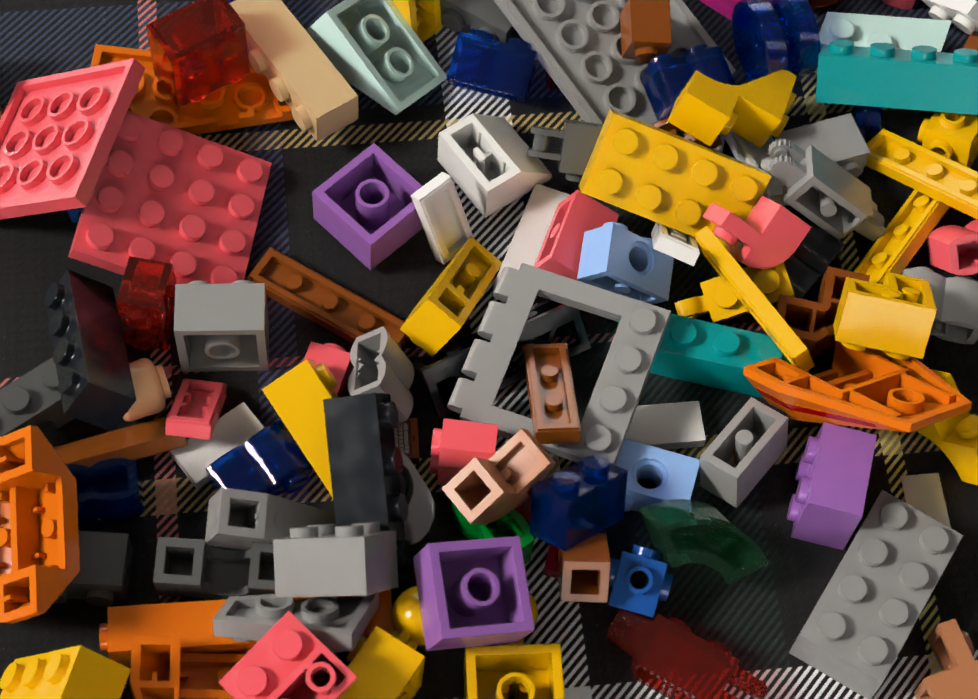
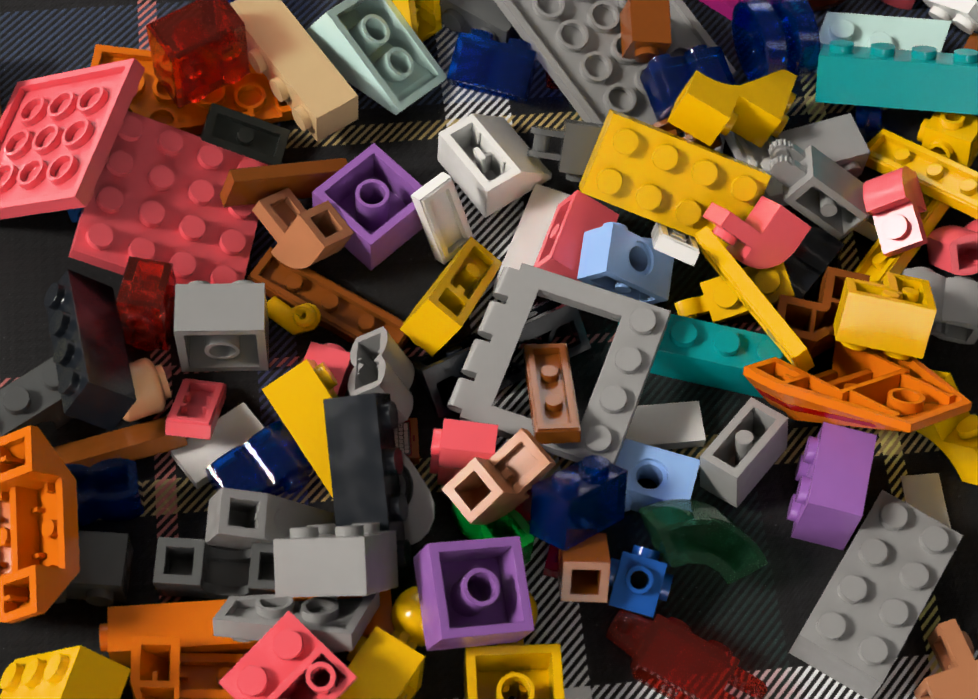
none -> pearl dark grey plate [200,103,291,165]
none -> dark orange tile [219,158,348,207]
none -> nougat brick [252,187,354,269]
none -> yellow arm [267,296,321,335]
none -> coral brick [863,166,928,257]

